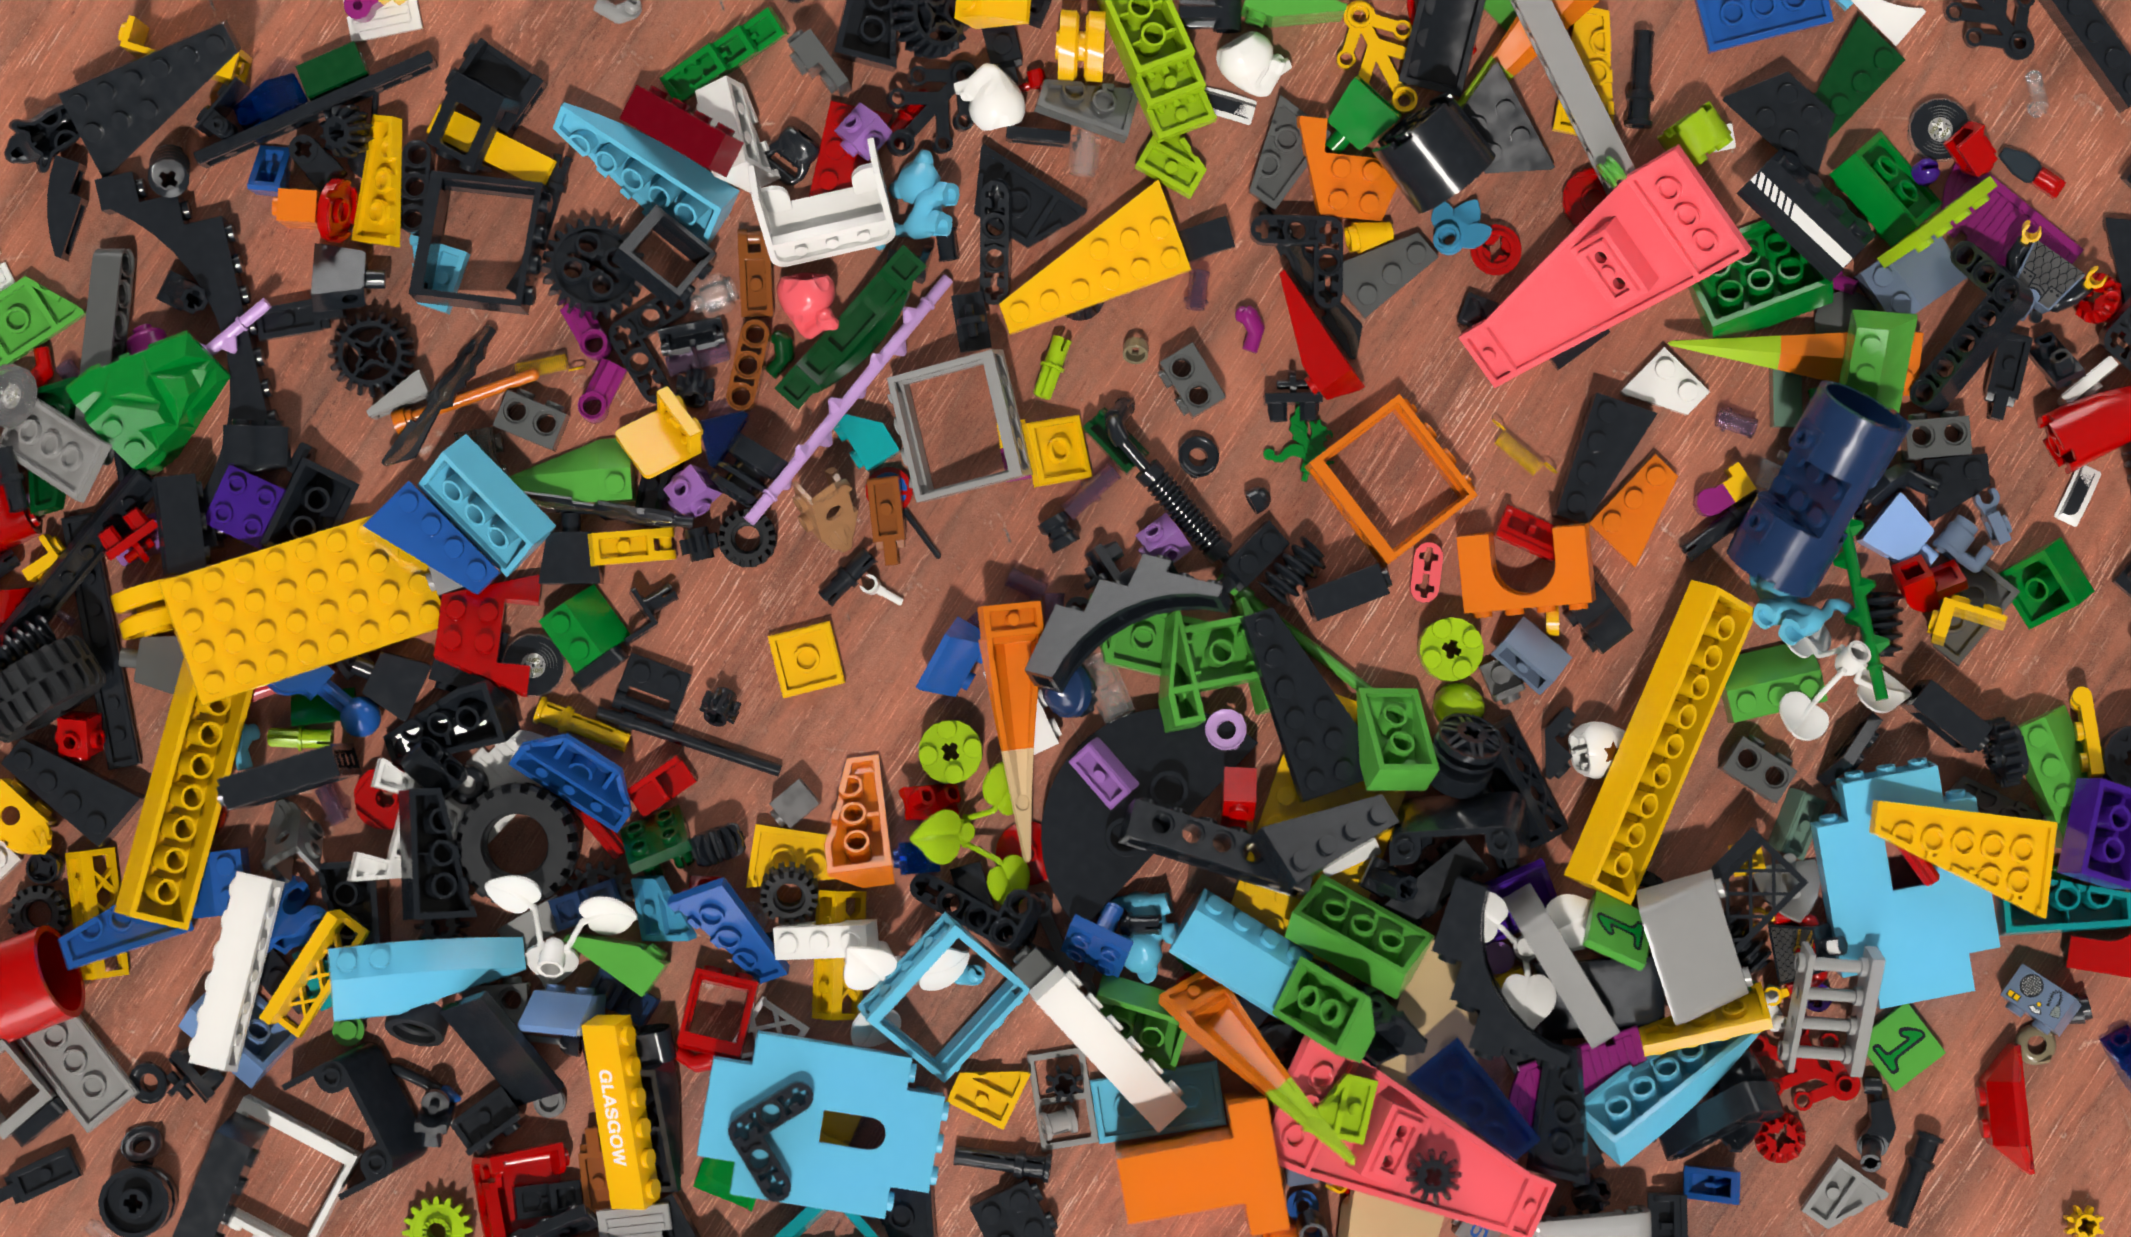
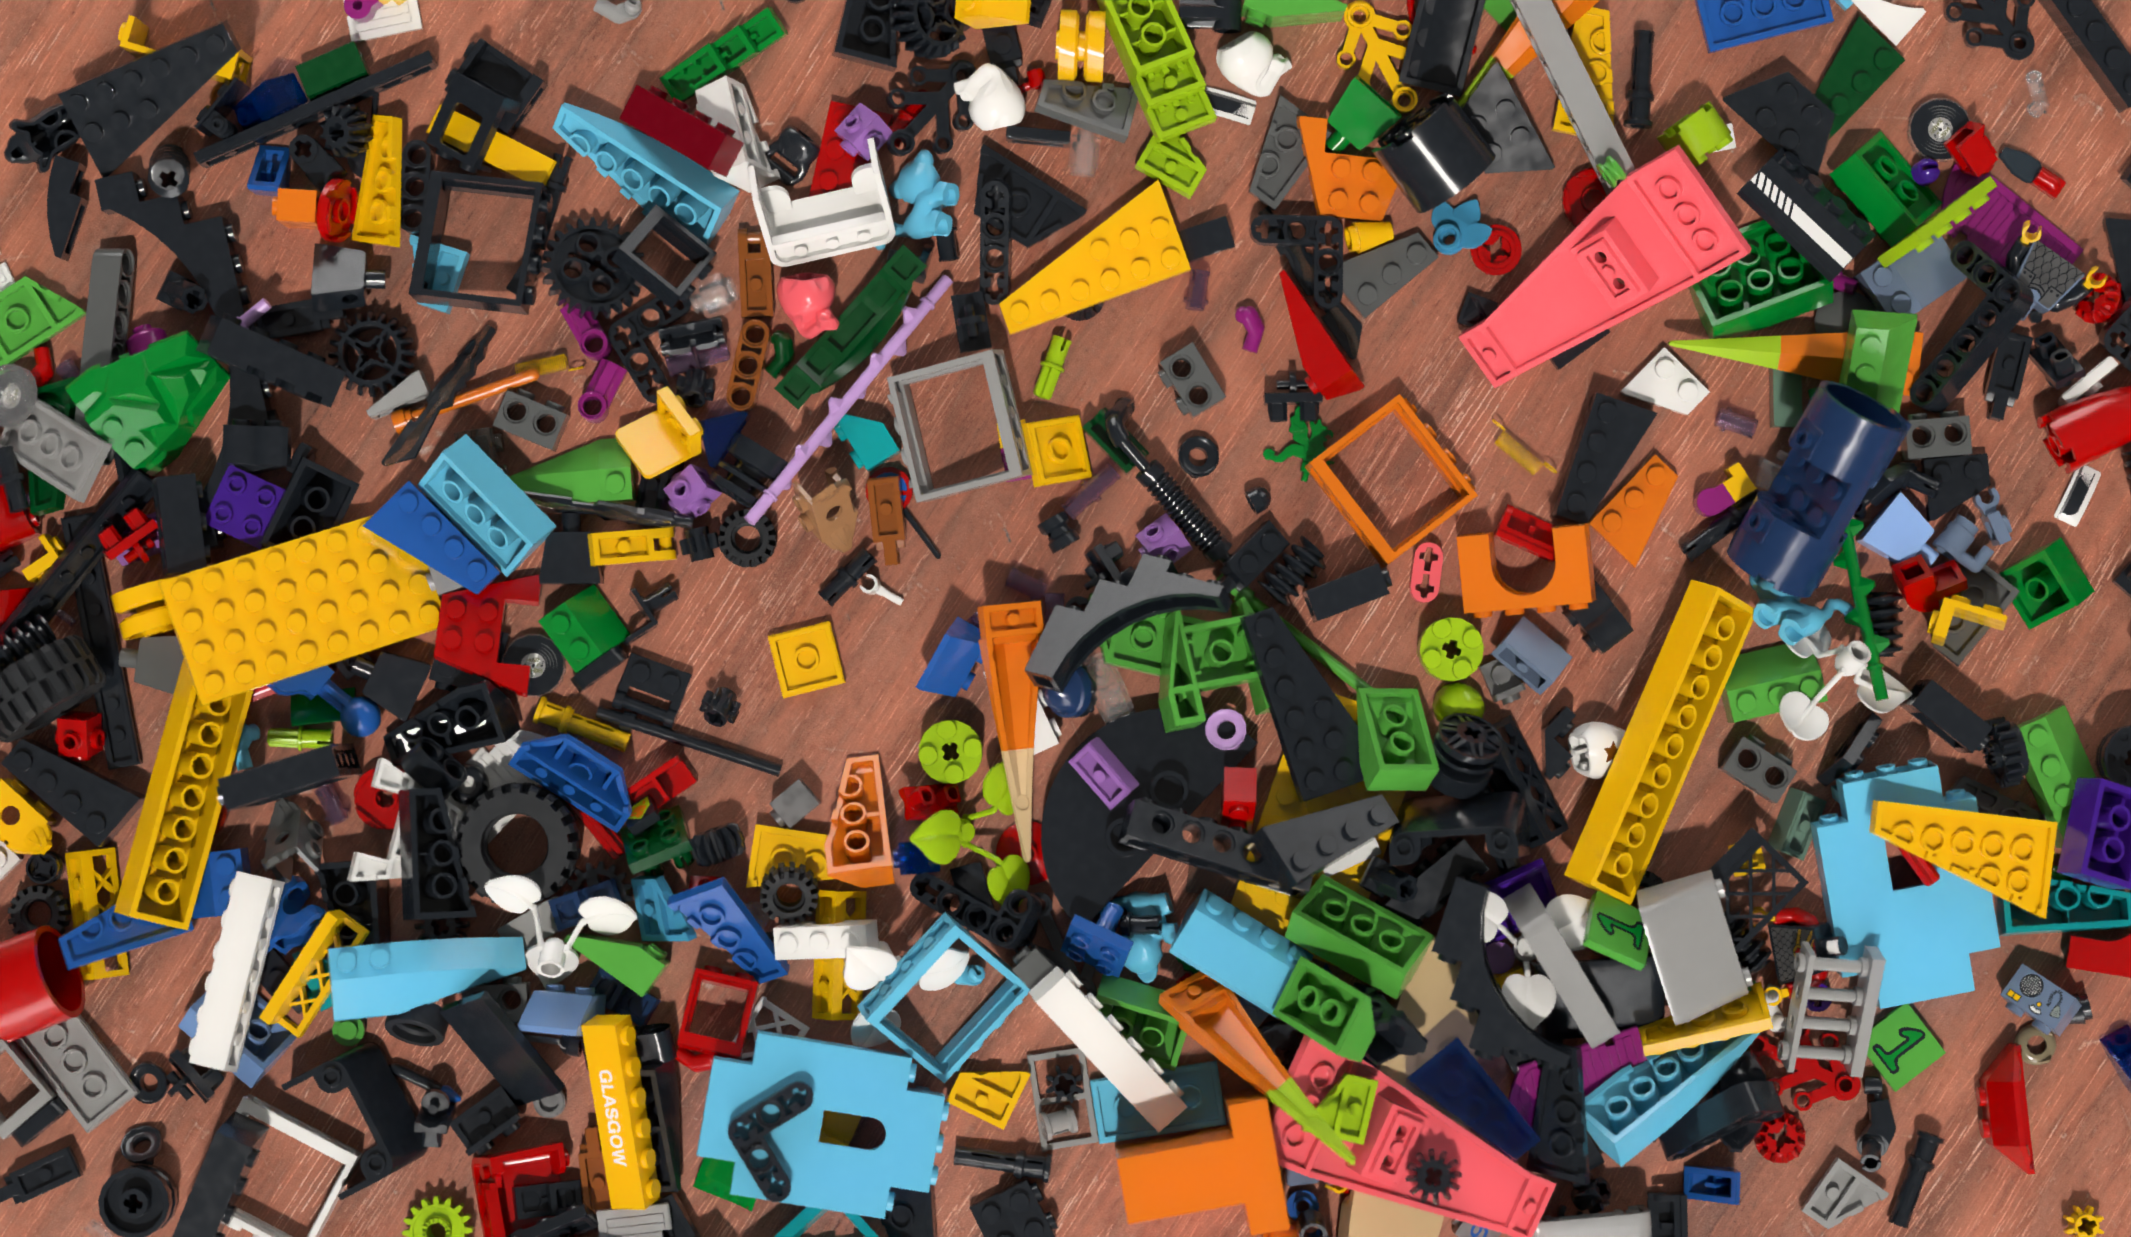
dark grey plate [787,29,852,98] -> none
dark tan hinge [1123,336,1149,364] -> none
yellow tile [1546,605,1559,636] -> none
light grey shield [1753,853,1820,923] -> none
yellow plate [2069,687,2105,778] -> none
none -> black wedge [196,313,346,408]
none -> black tile [626,794,661,836]

